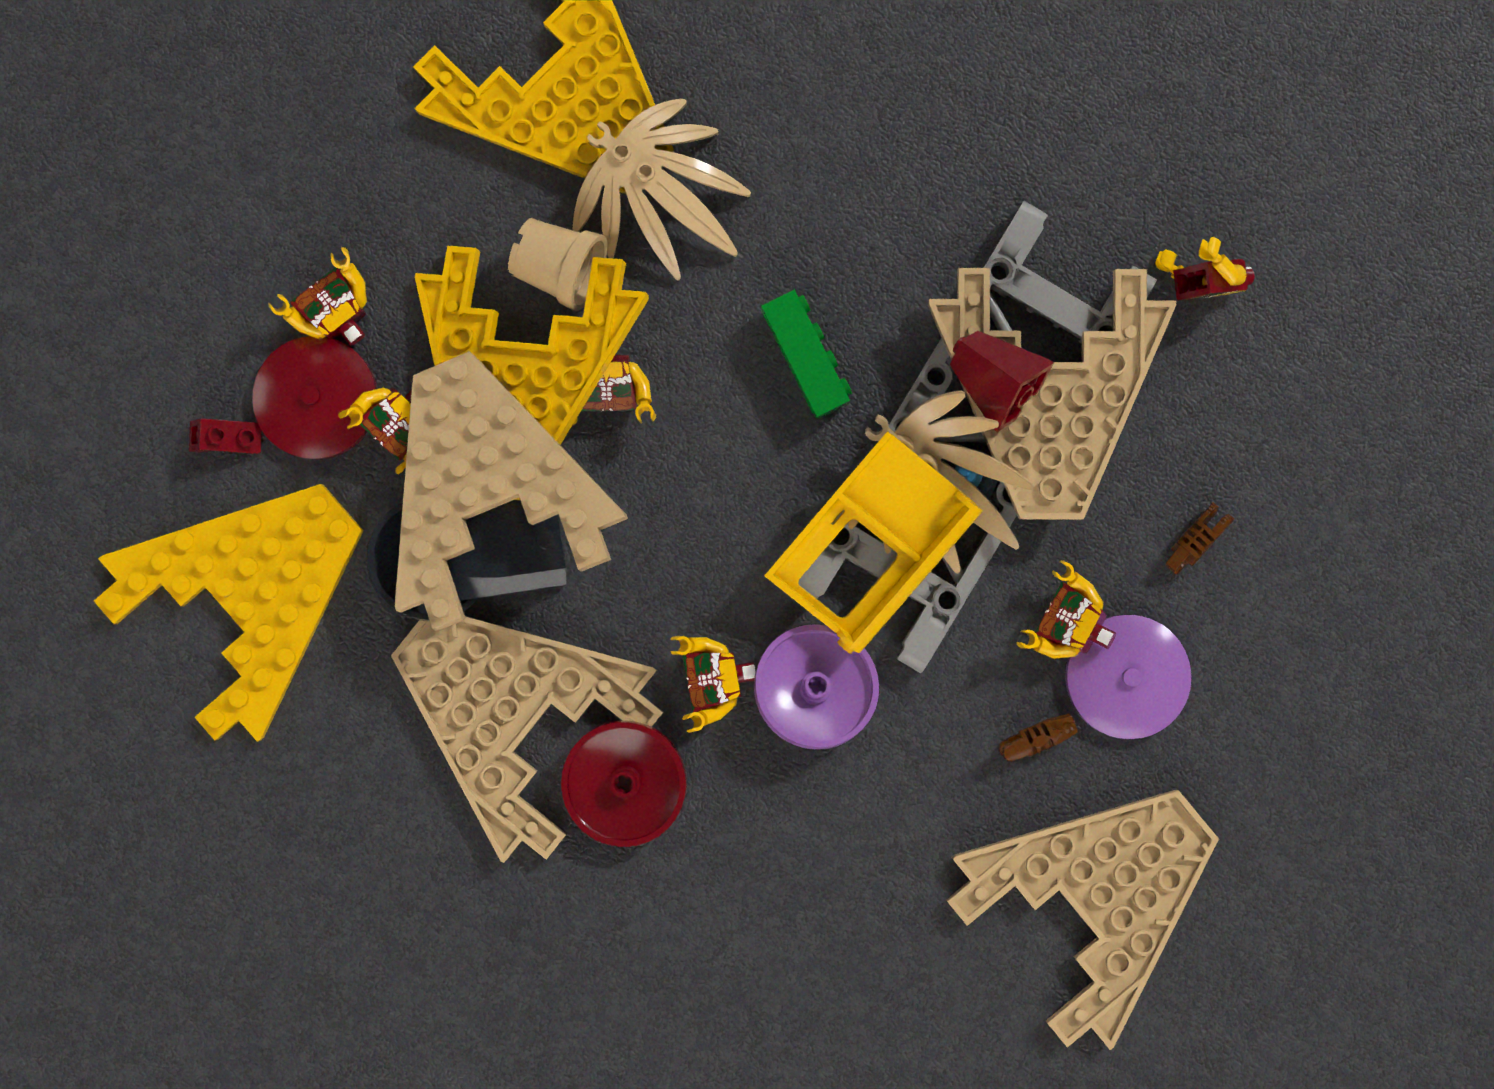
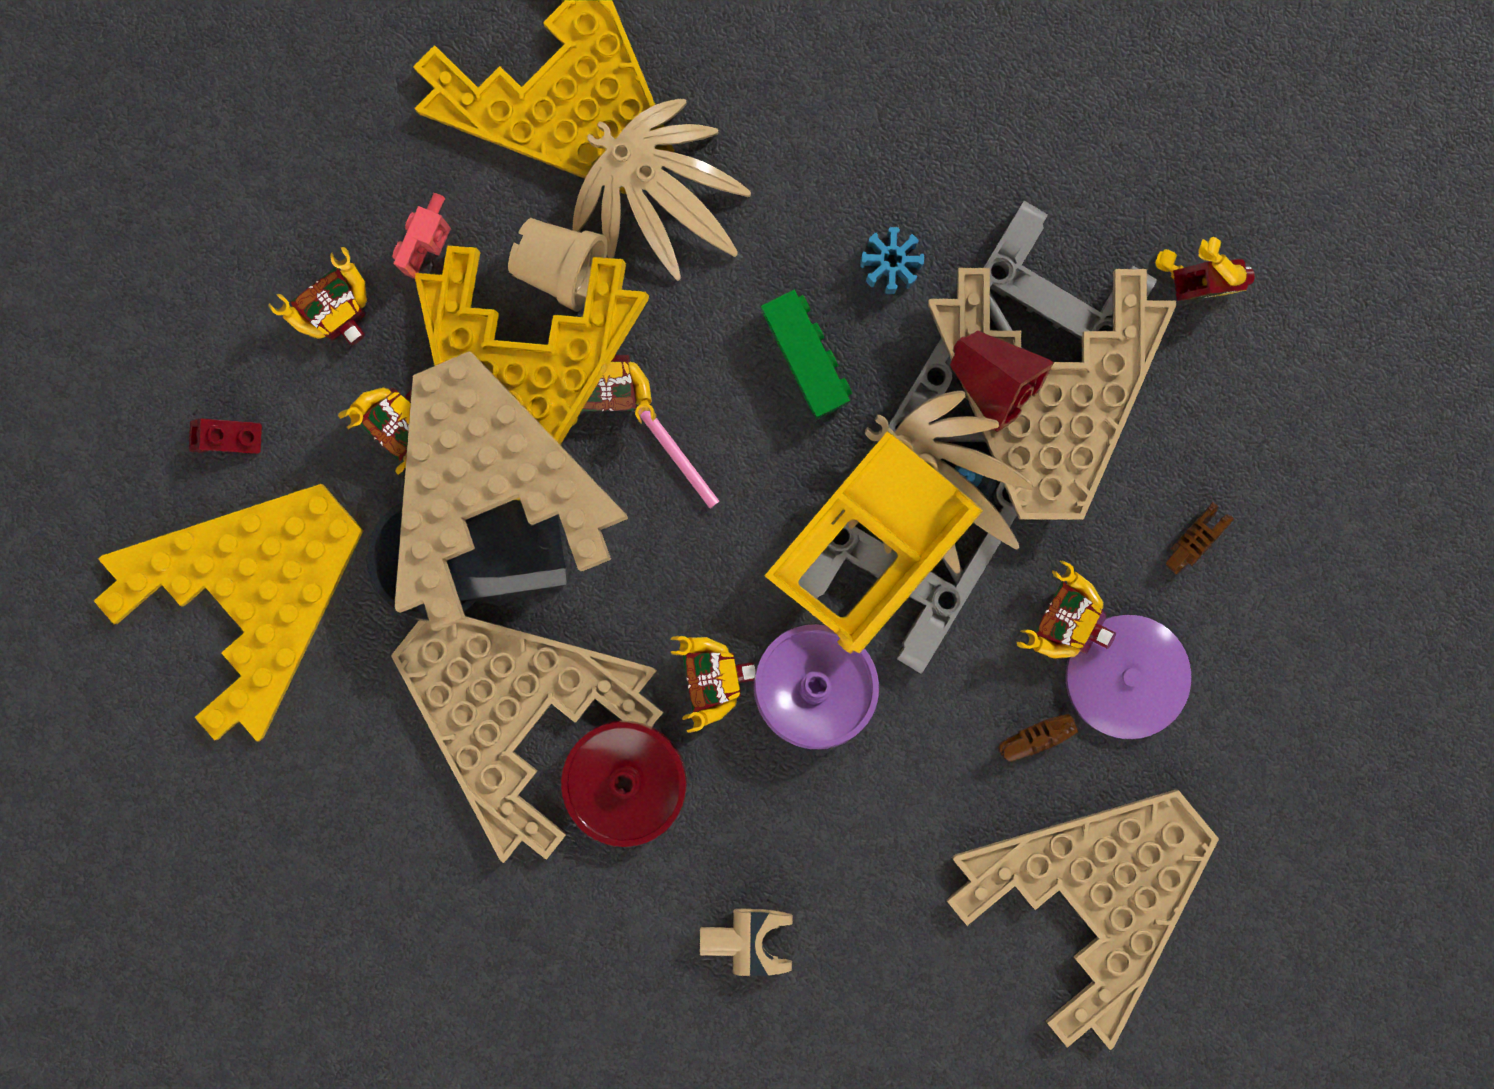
dark red dish [252,336,377,460] -> none
none -> coral plate [393,193,451,279]
none -> bright pink bar [641,411,720,509]
none -> tan connector [700,909,793,976]
none -> dark azure gear [860,227,924,294]

